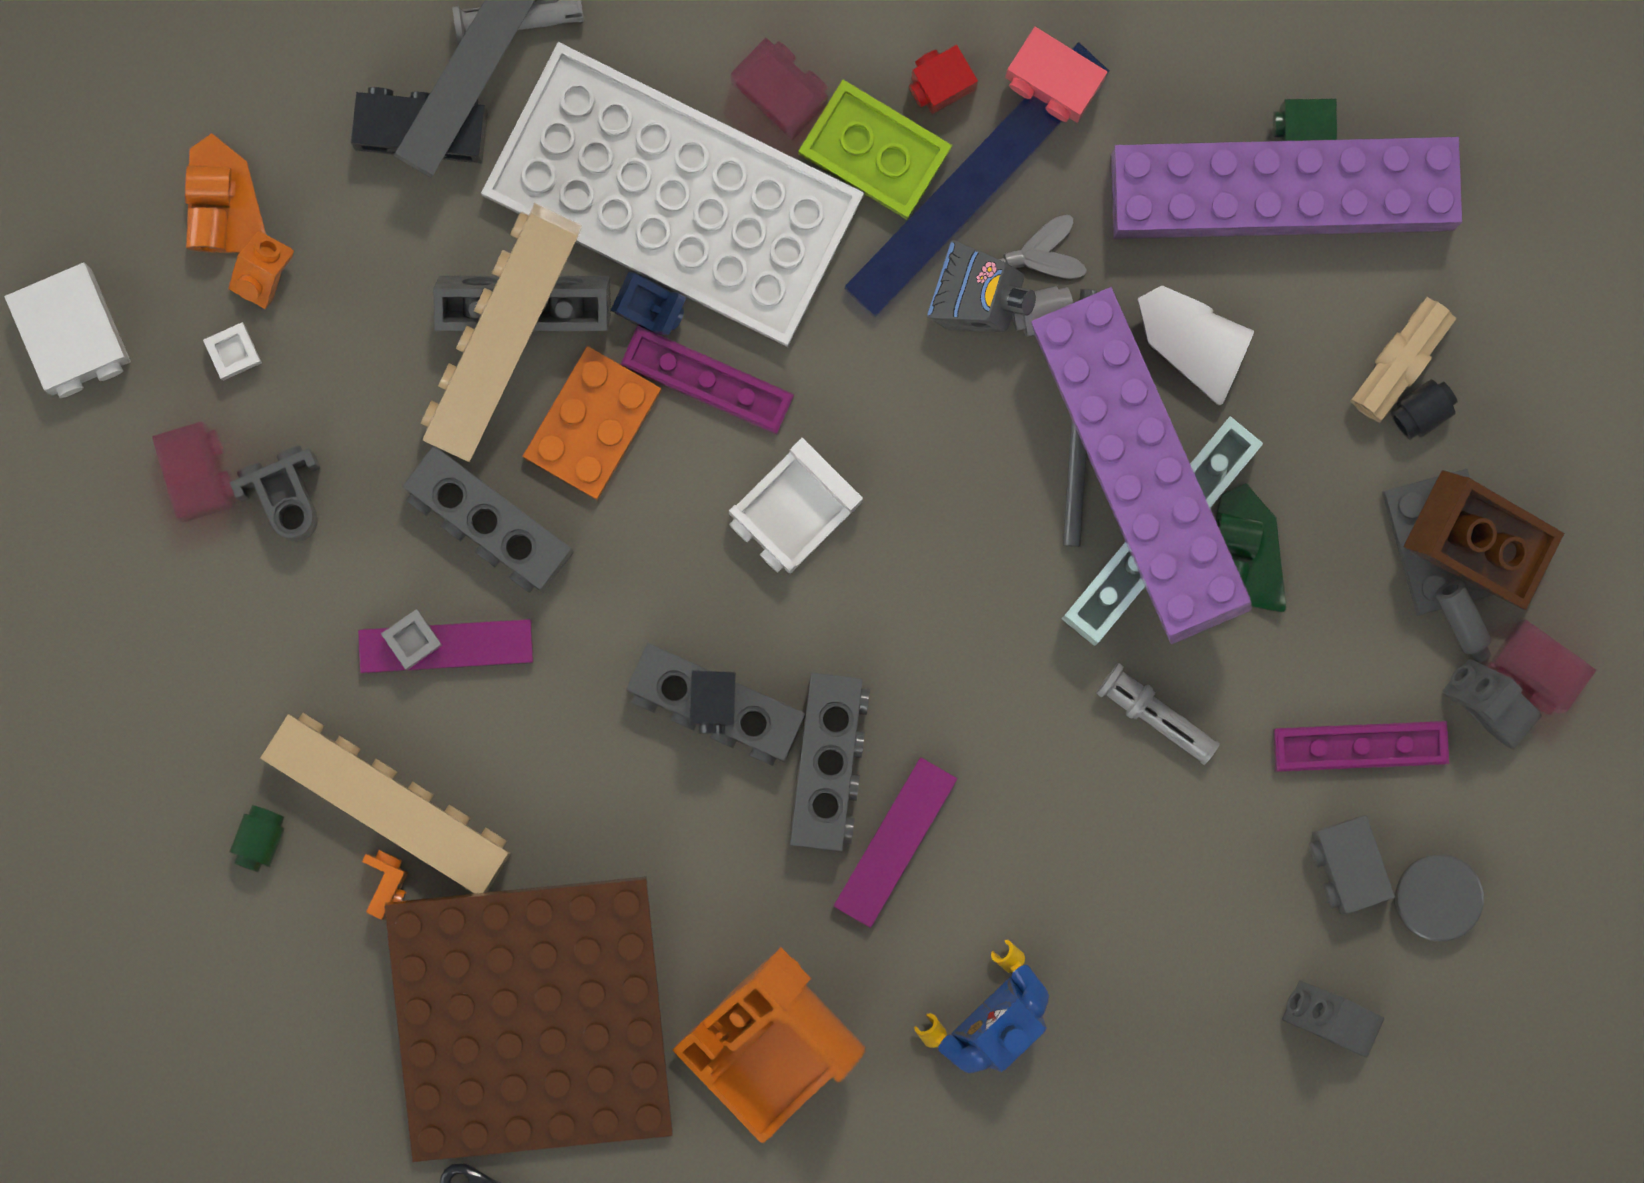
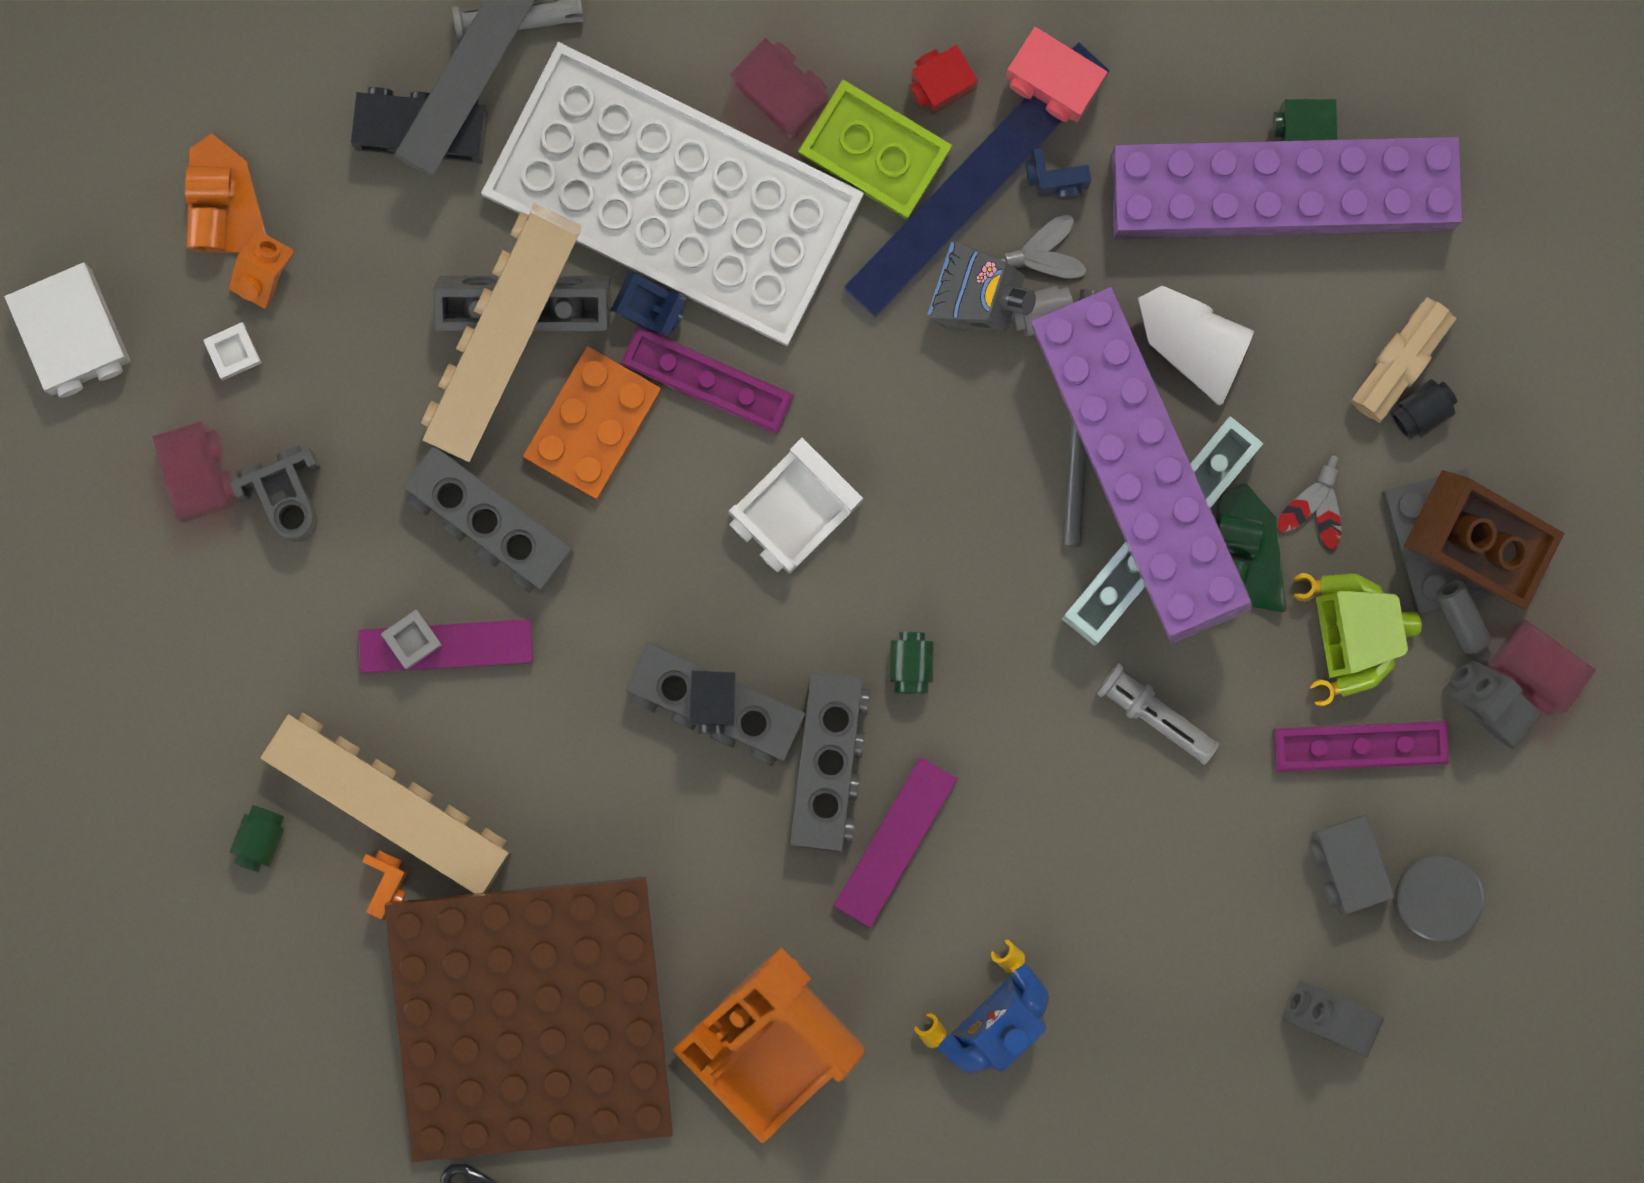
none -> dark green brick [890,632,934,694]
none -> dark blue bracket [1025,147,1091,200]
none -> piece [1277,455,1341,550]
none -> lime torso [1293,573,1422,706]

